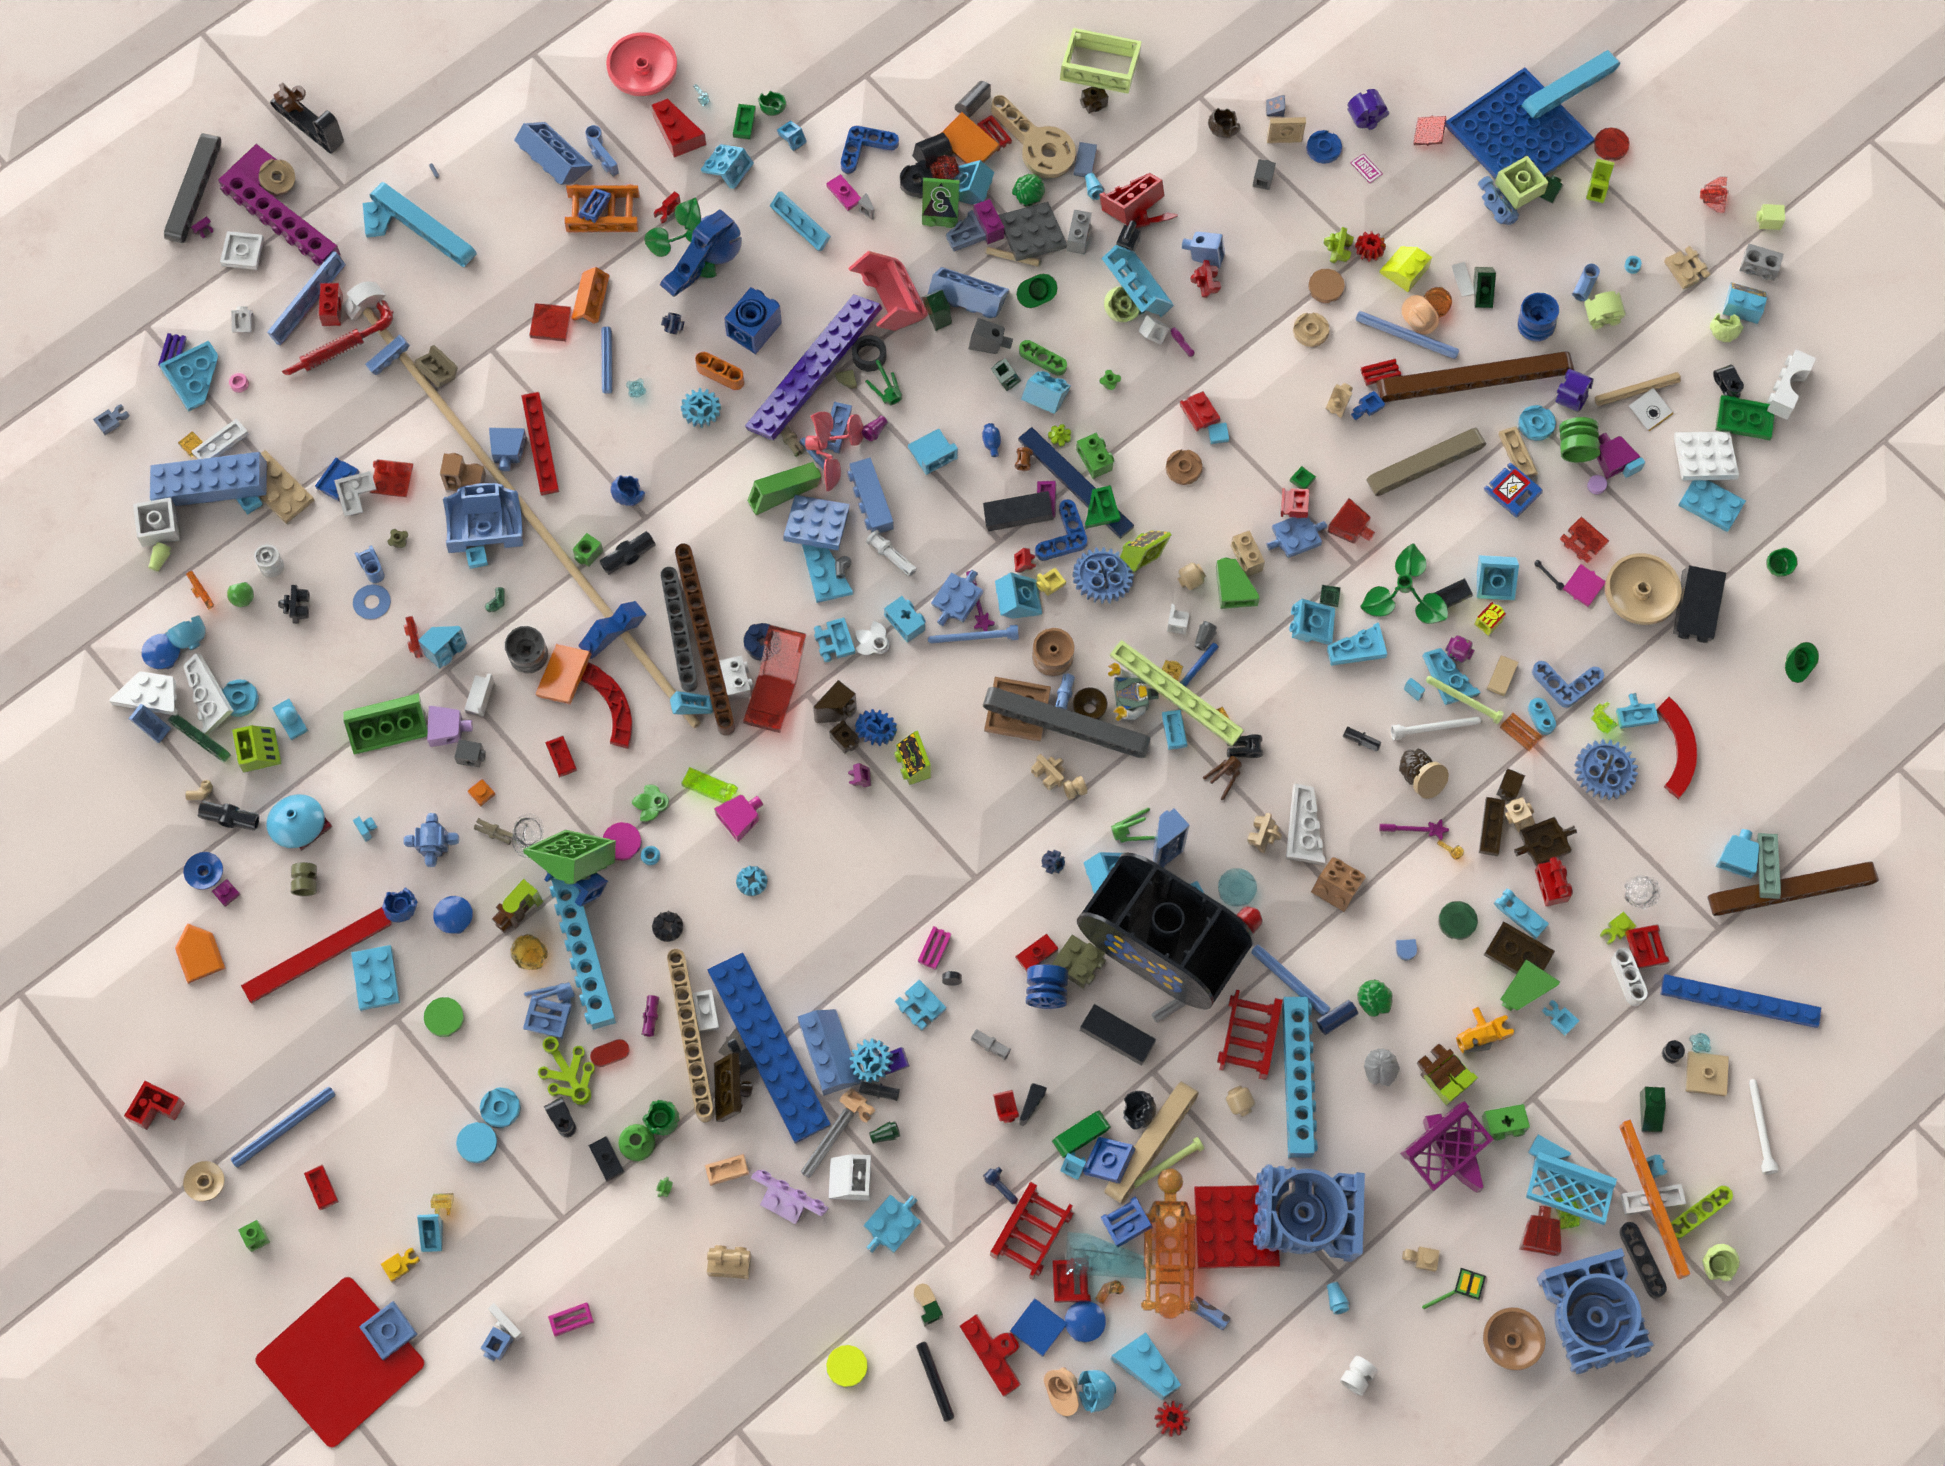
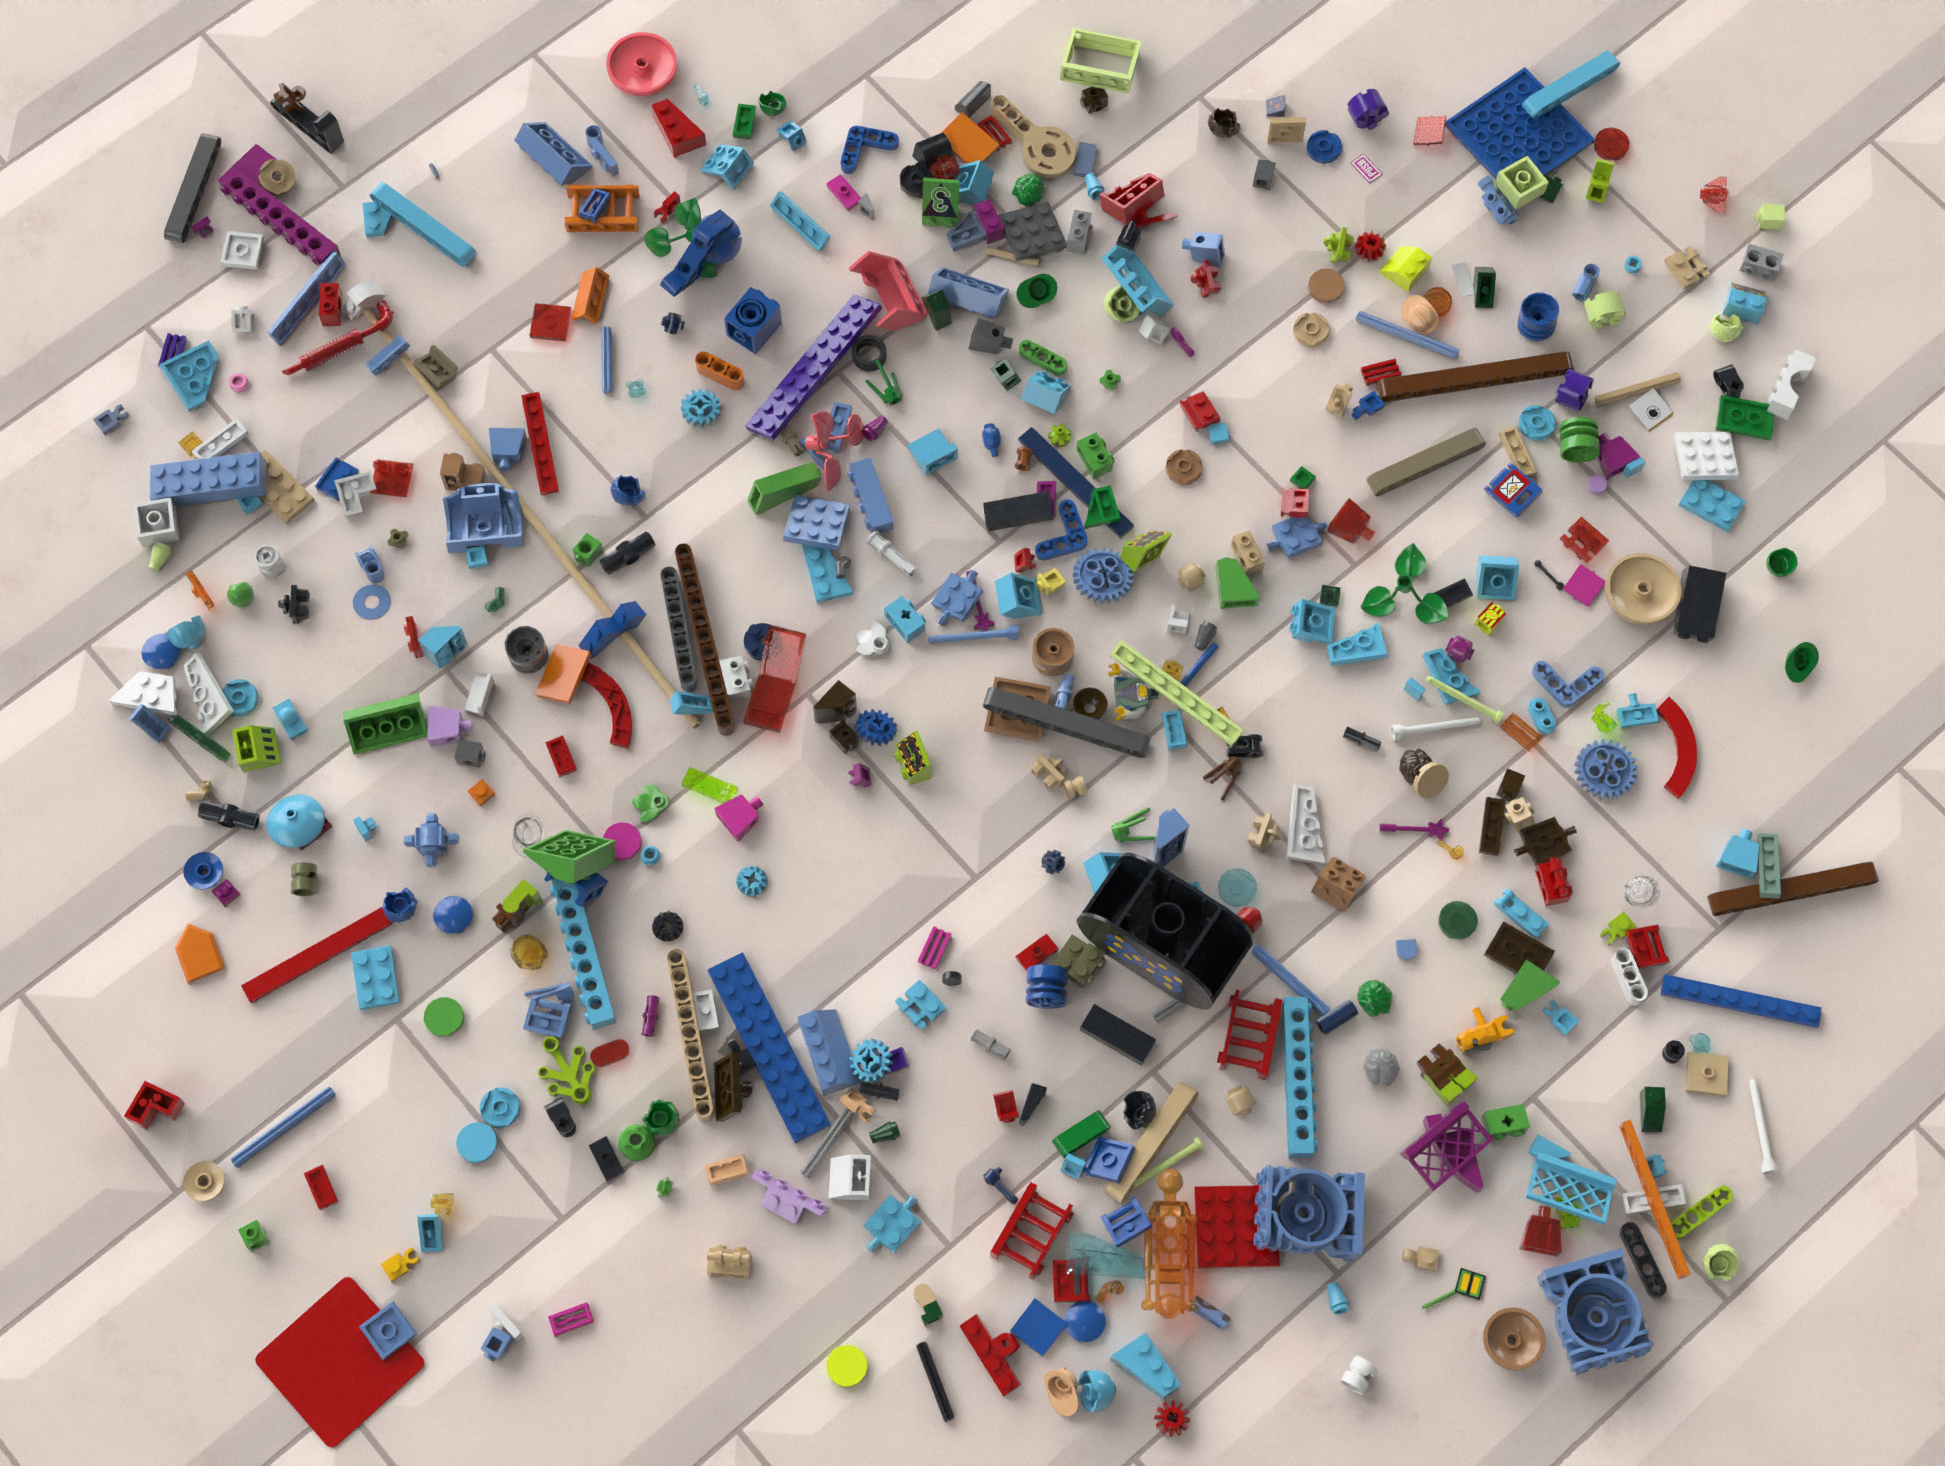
dark tan pin [474,818,514,845] -> none
medium azure plate [814,618,855,662] -> none
olive tile [835,369,857,389] -> none
tan tile [1487,655,1518,696] -> none

